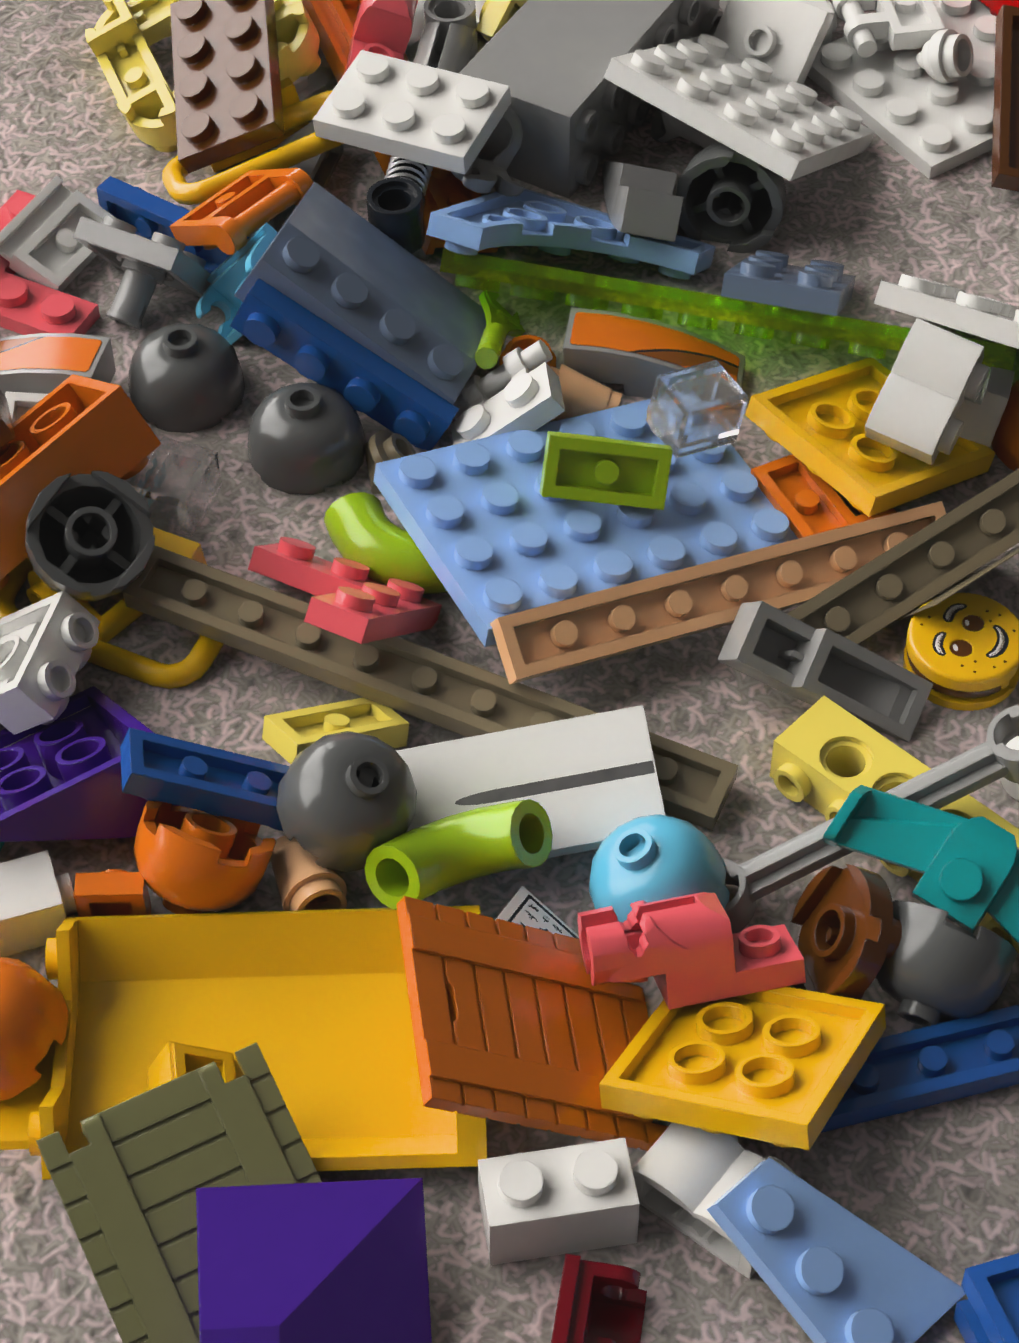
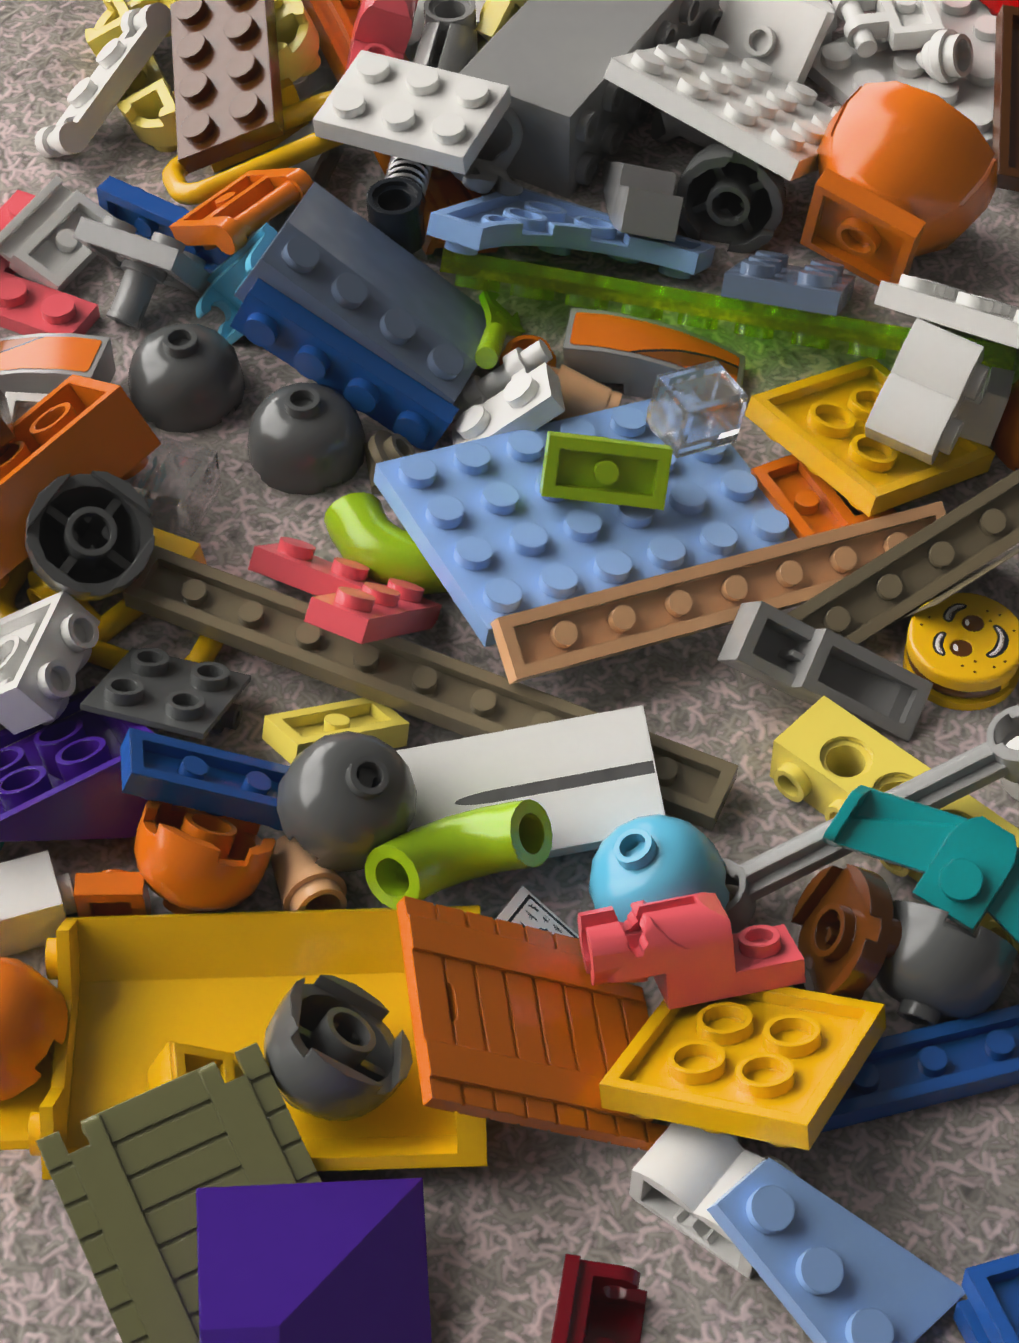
white brick [478,1138,640,1265] -> none
none -> white plate [35,2,171,158]
none -> dark grey hinge [80,647,251,739]
none -> dark grey cylinder [263,975,413,1121]
none -> orange plate [800,81,997,286]

